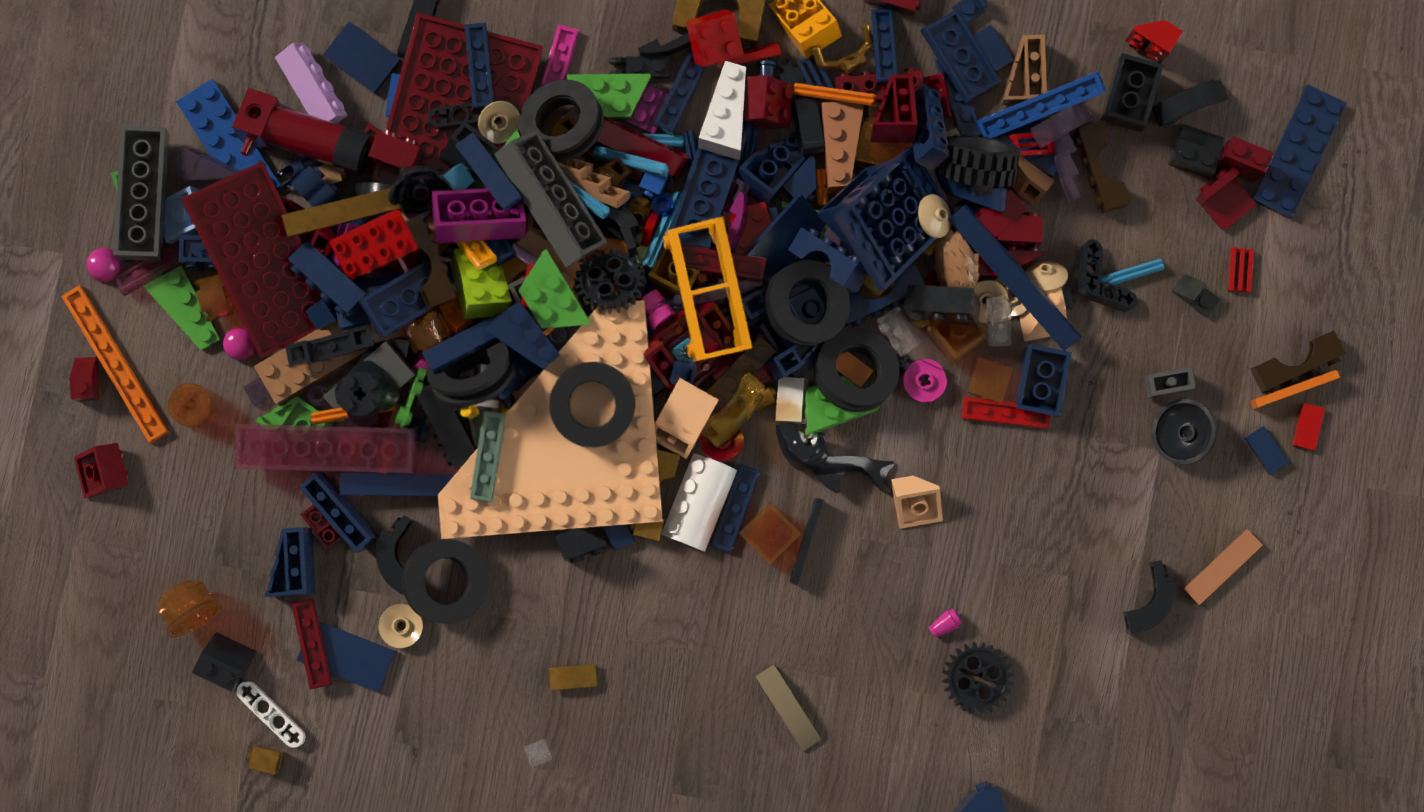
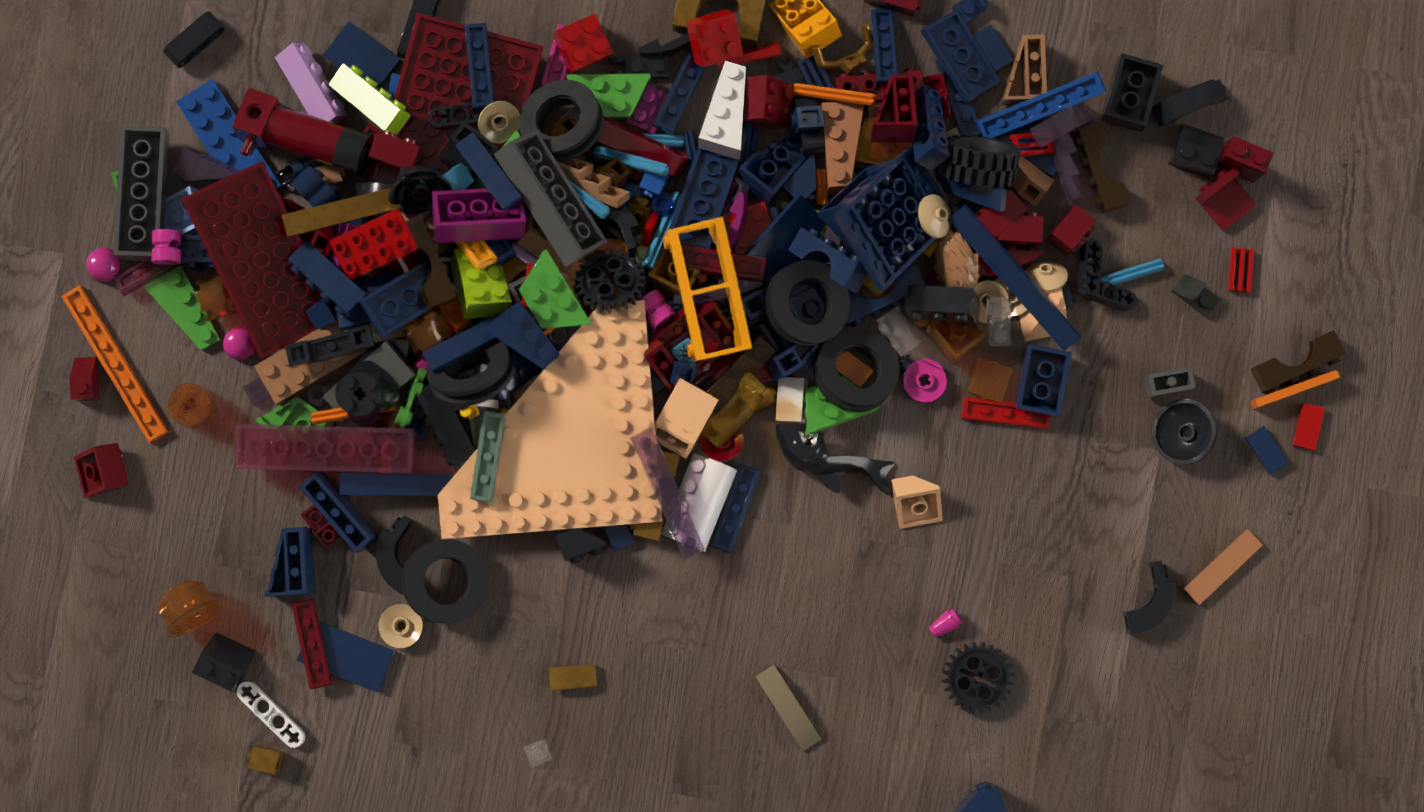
black tyre [549,362,635,448] -> none
clear orange brick [739,502,801,565] -> none
dark blue bush [758,60,777,77] -> none
black tile [789,498,824,585] -> none
red slope [1125,20,1184,63] -> none
dark blue plate [1252,84,1347,219] -> none
none -> dark pink wheel [151,229,181,265]
none -> black beam [163,11,225,68]
none -> brick [328,63,411,135]
none -> red brick [552,14,613,74]
none -> plate [630,428,705,559]
none -> dark blue bracket [790,105,825,134]
none -> dark red brick [1045,204,1096,257]

